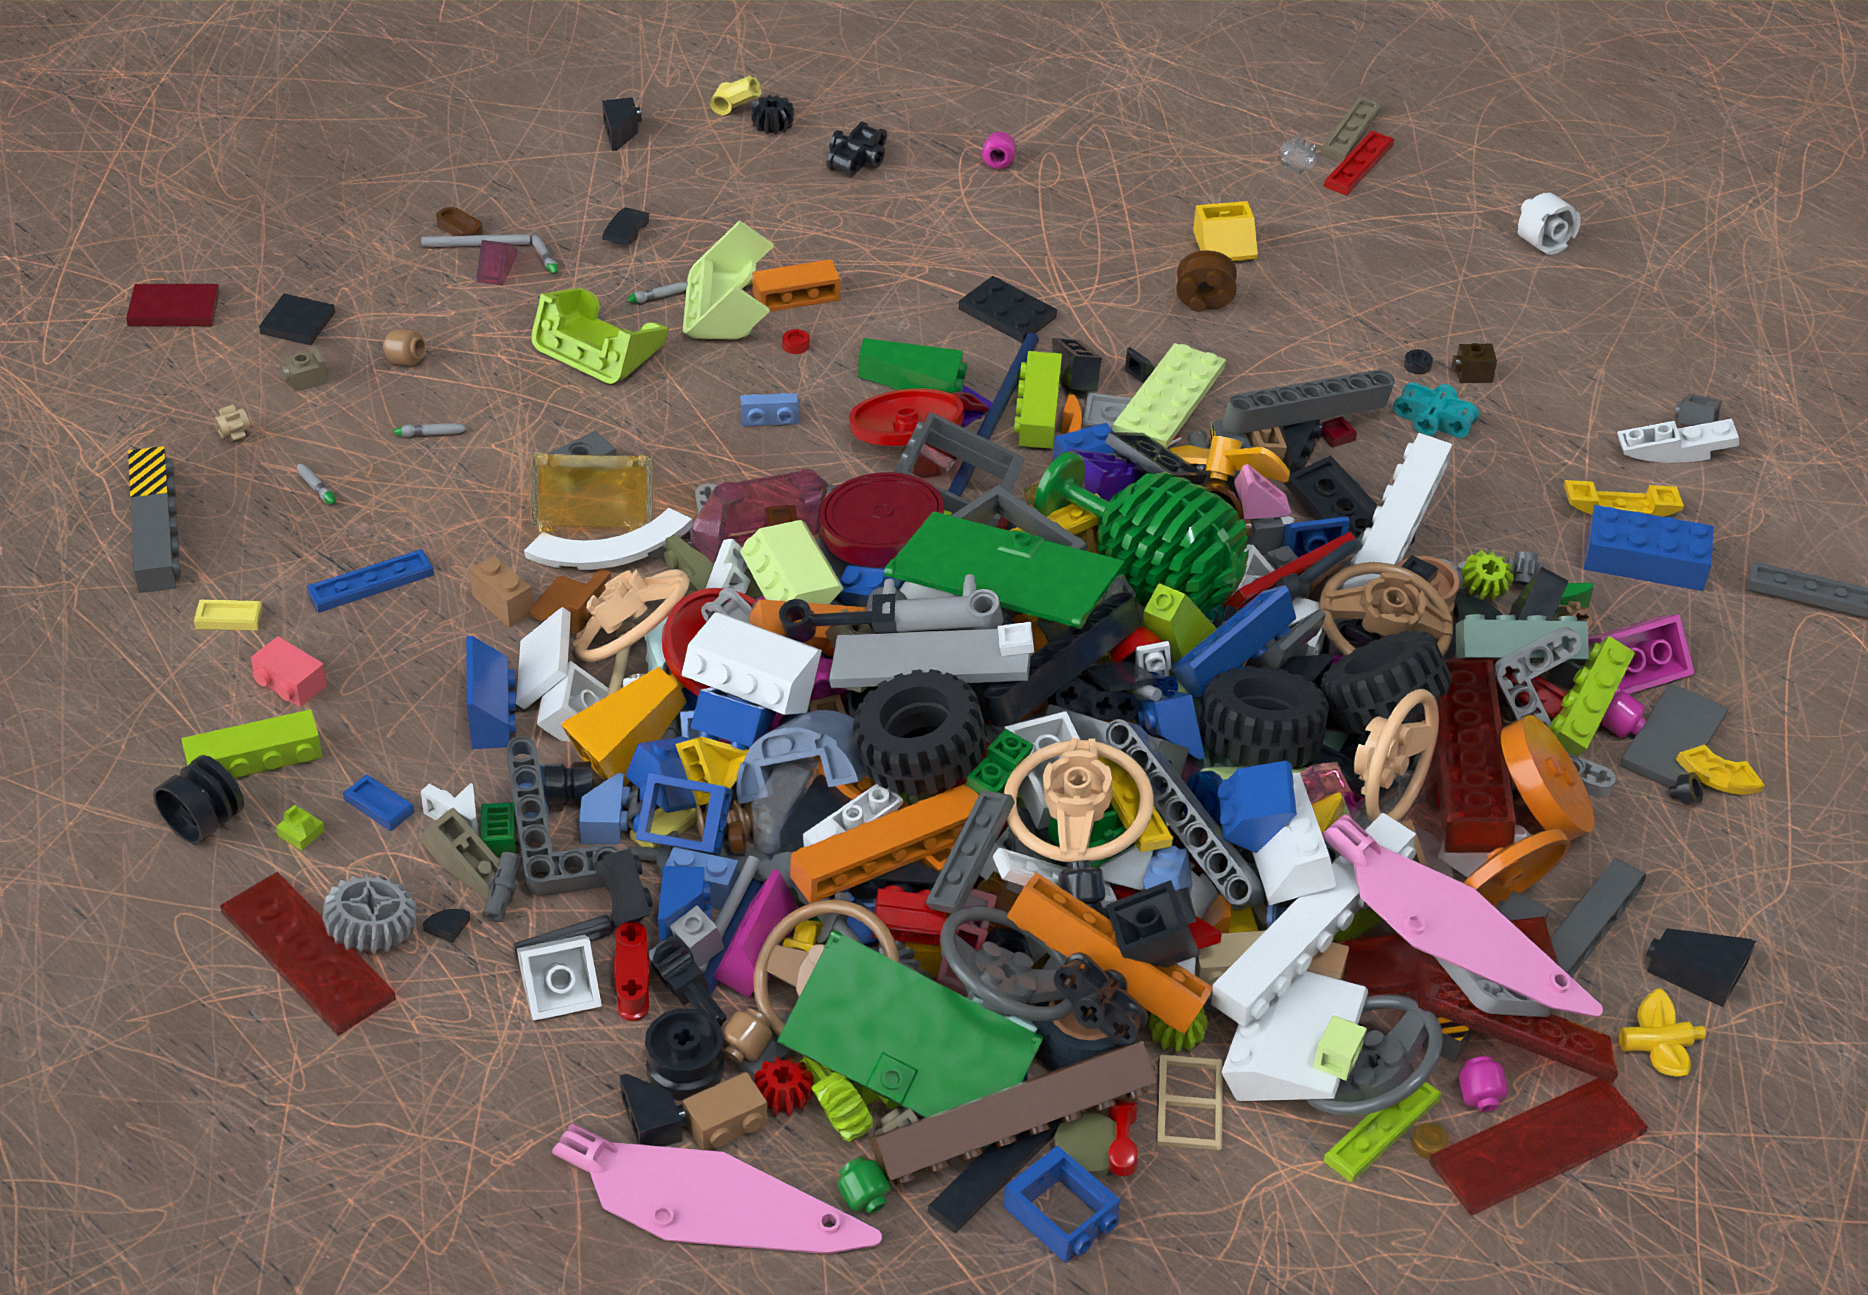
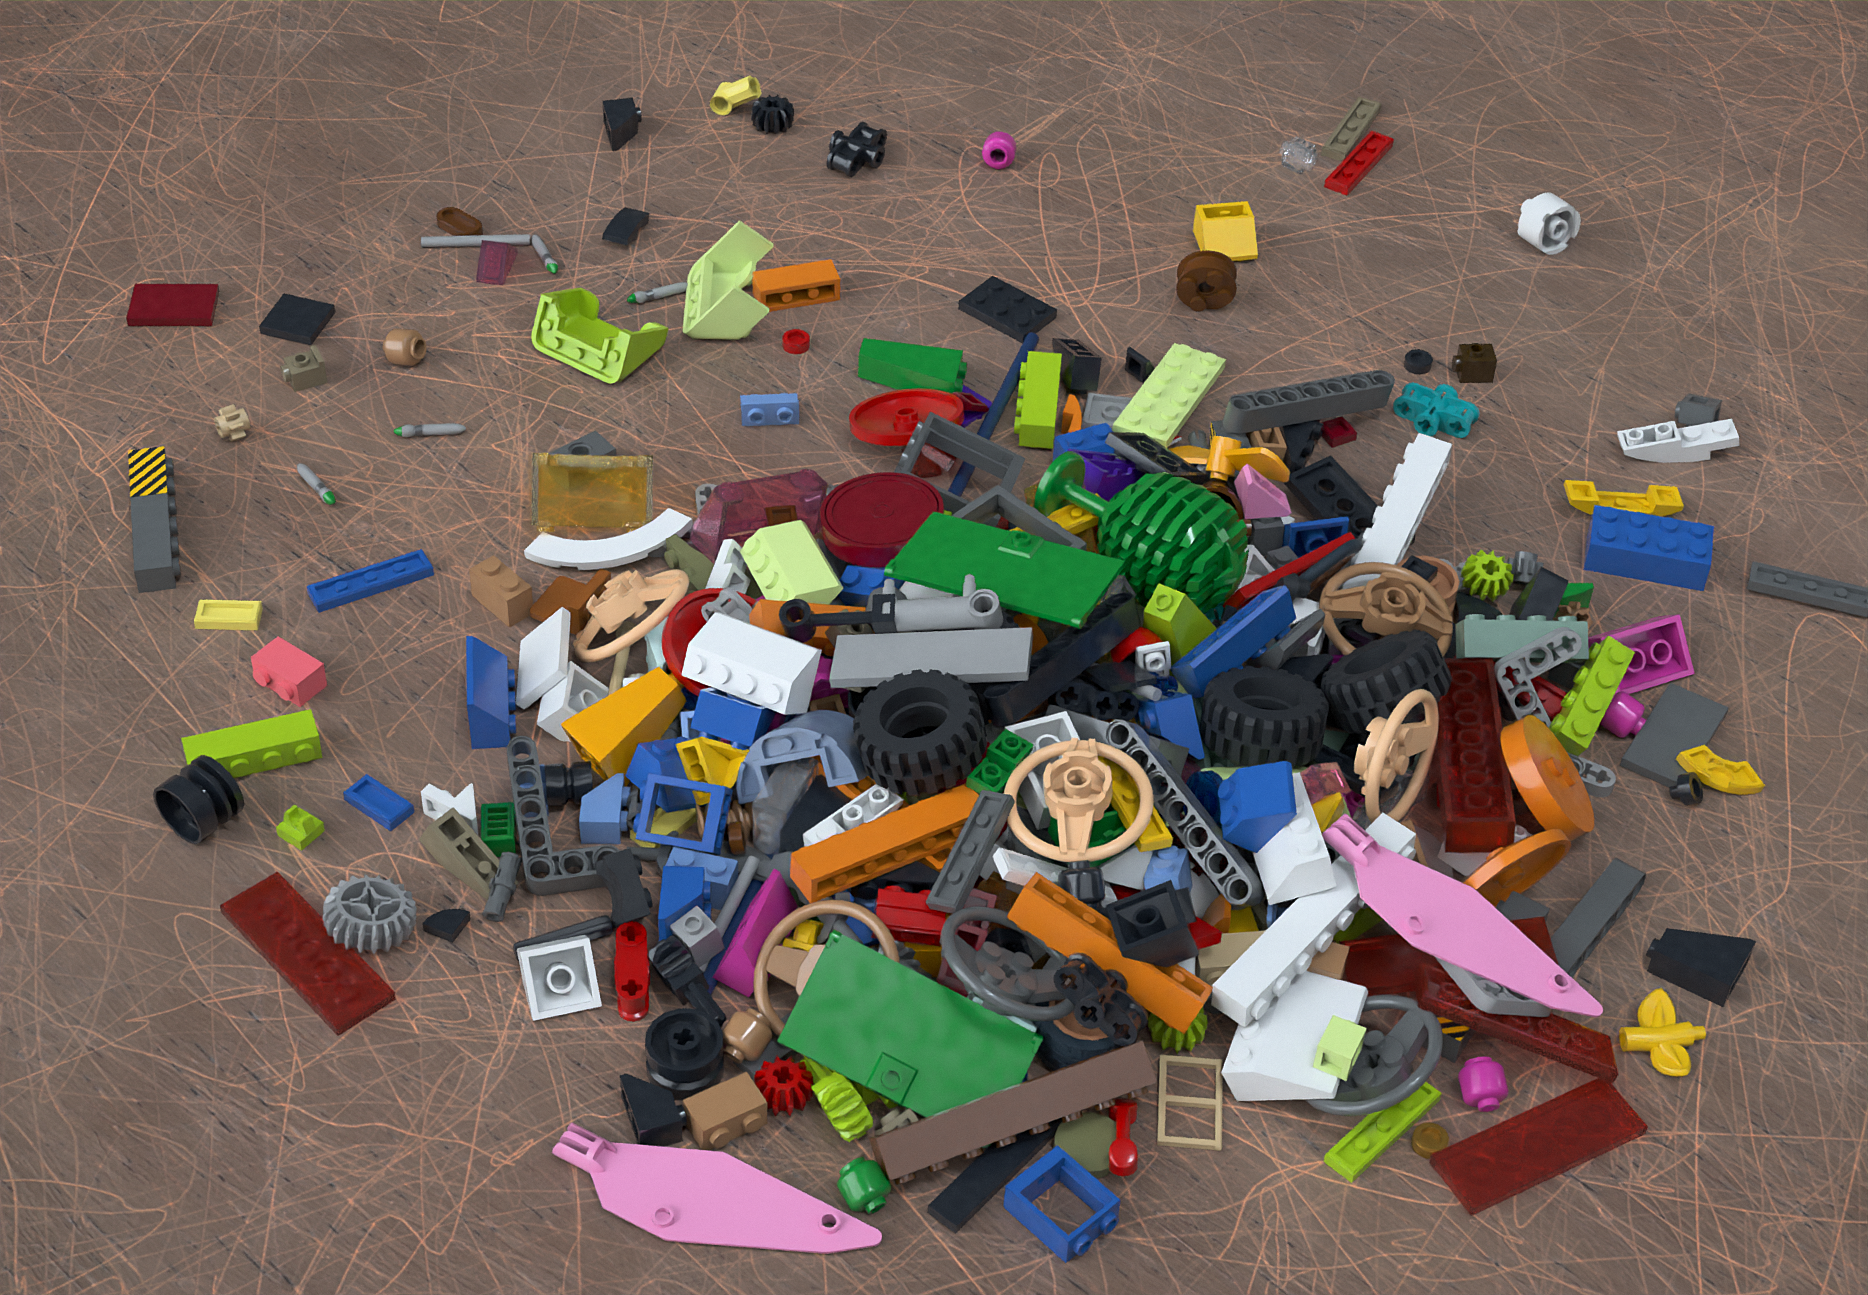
white tile [998,622,1034,657] -> none

